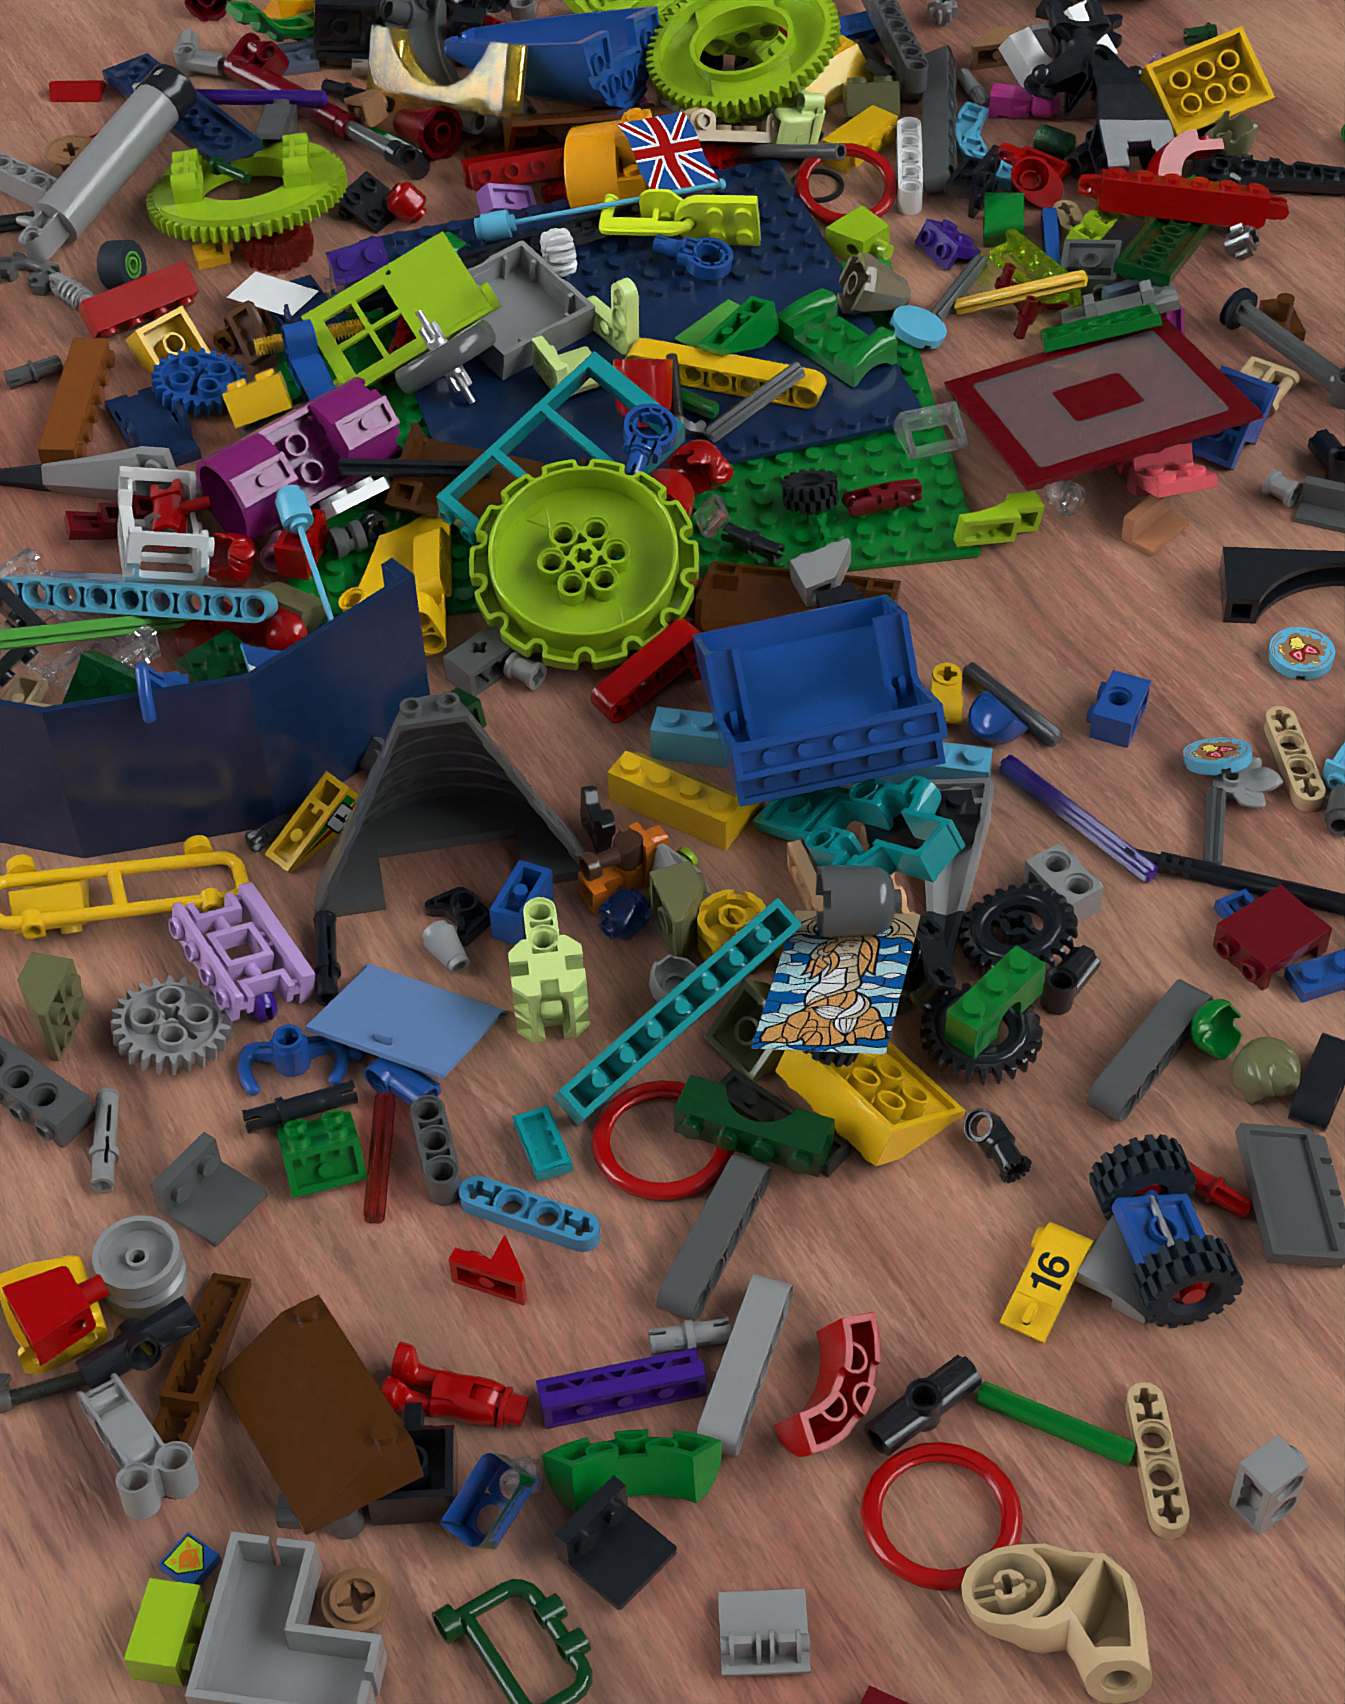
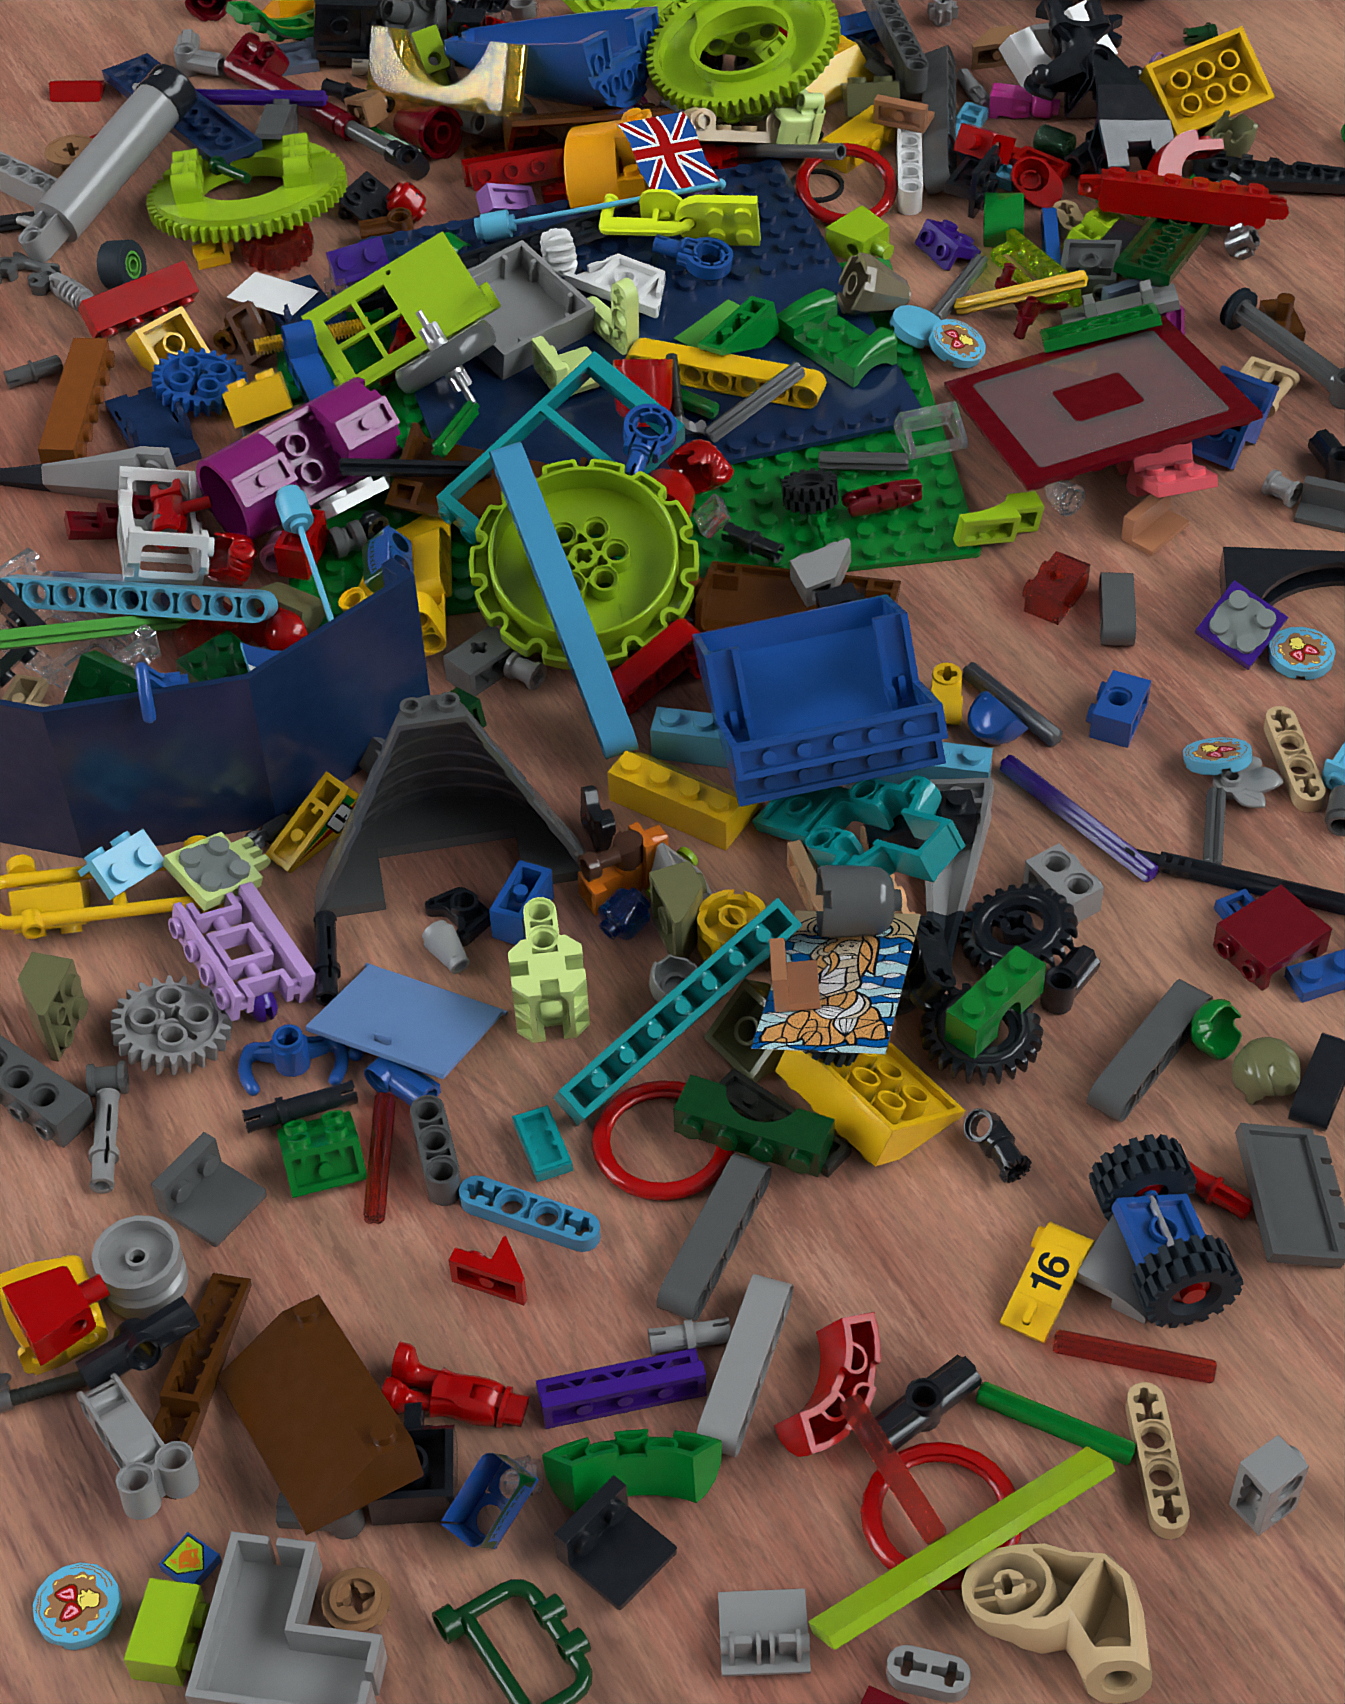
none -> tile [33,1562,122,1650]
none -> medium azure bracket [77,829,164,900]
none -> dark grey bush [86,1060,129,1097]
none -> piece [162,832,271,911]
none -> reddish brown piece [358,207,414,239]
none -> blue piece [362,525,414,593]
none -> lime torso [410,24,451,90]
none -> green axle [431,400,480,458]
none -> dark azure beam [489,442,638,760]
none -> white wing [564,254,666,318]
none -> nougat panel [769,938,821,1013]
none -> lime tile [808,1447,1115,1650]
none -> dark grey axle [818,451,909,471]
none -> clear red axle [840,1394,947,1545]
none -> nougat panel [873,94,935,134]
none -> light grey beam [886,1645,971,1703]
none -> tile [929,319,986,368]
none -> red torso [954,123,1016,165]
none -> clear red brick [1022,551,1091,625]
none -> clear red axle [1053,1329,1217,1384]
none -> dark grey beam [1099,572,1136,646]
none -> light grey piece [1195,580,1288,670]

